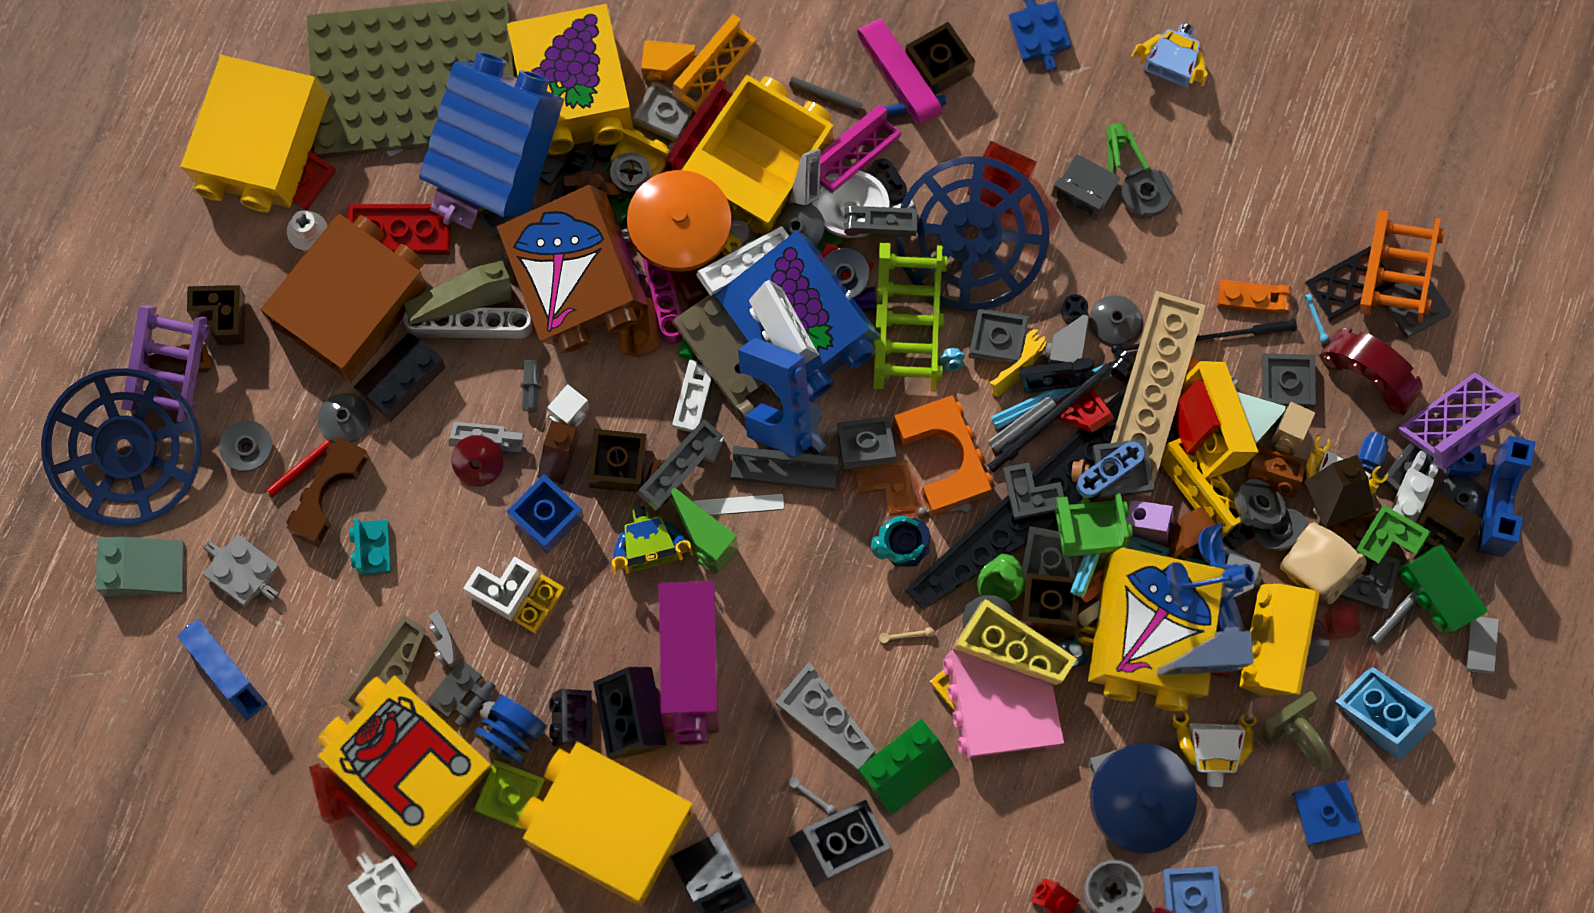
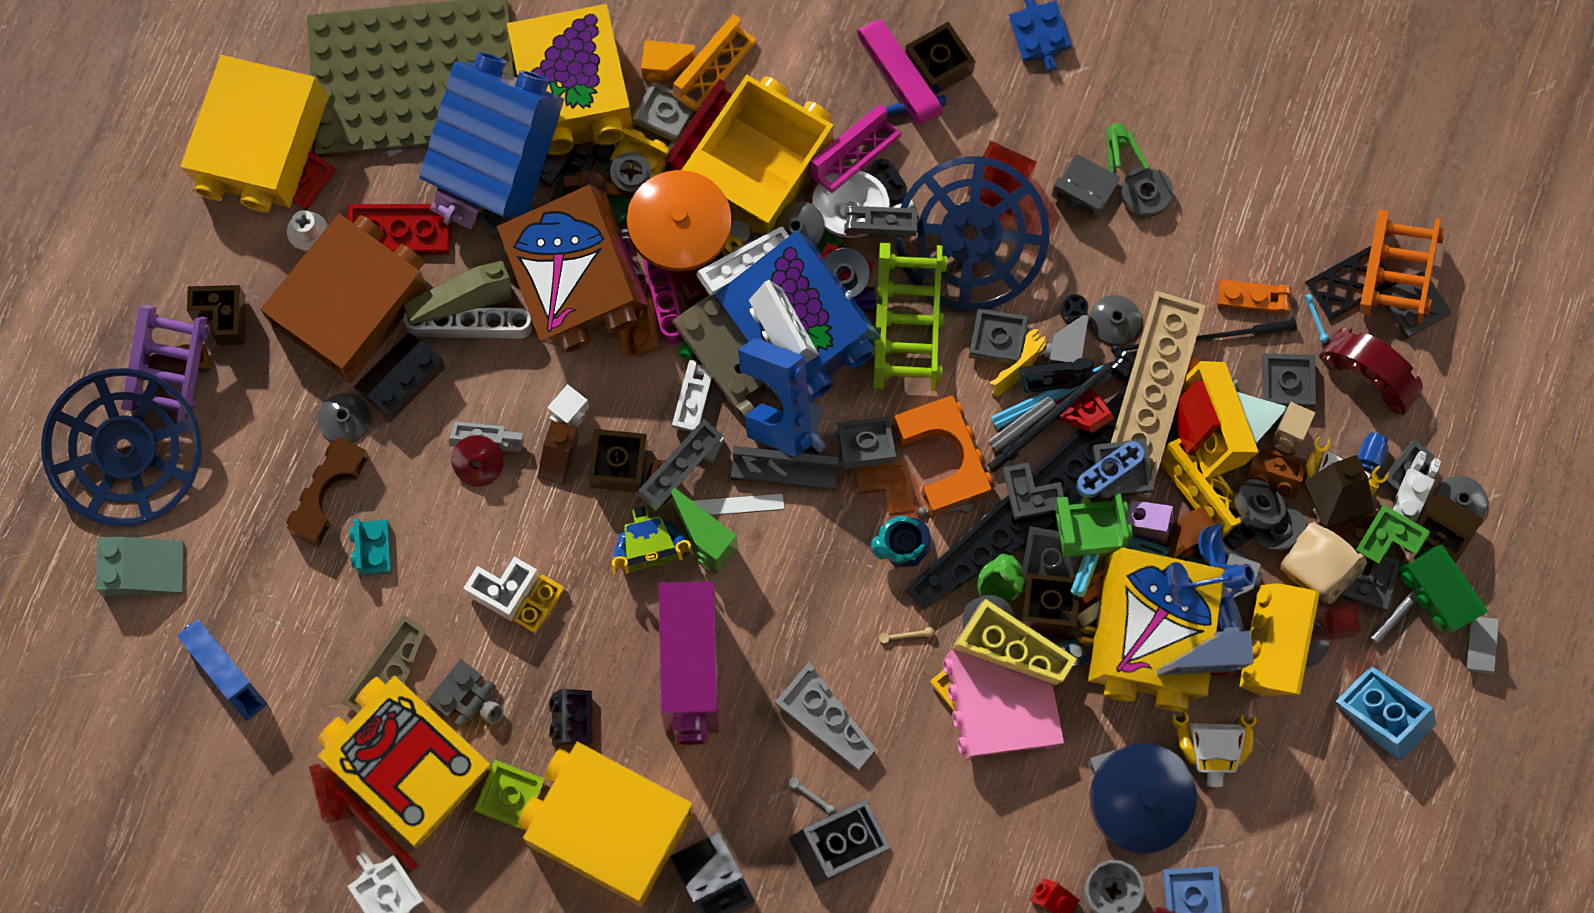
light grey plate [203,534,280,608] -> none
dark grey dish [219,420,272,471] -> none
red bar [266,439,330,498] -> none
light grey slope [429,610,456,670] -> none
blue wheel [474,695,547,765] -> none
blue brick [507,474,584,554] -> none
dark grey axle [520,360,541,413] -> none
black slope [593,667,667,760] -> none
dark grey bar [789,76,863,112] -> none
light grey slope [790,149,821,205] -> none
green slope [857,718,954,816] -> none
medium azure plate [939,348,965,371] -> none
nougat plate [1072,459,1091,483] -> none
torso [1131,23,1208,88] -> none
olive tile [1263,691,1332,772] -> none
blue plate [1293,780,1361,846] -> none
medium lavender fence [1398,373,1521,470] -> none
blue brick [1446,446,1487,477] -> none
blue arch [1477,436,1536,558] -> none

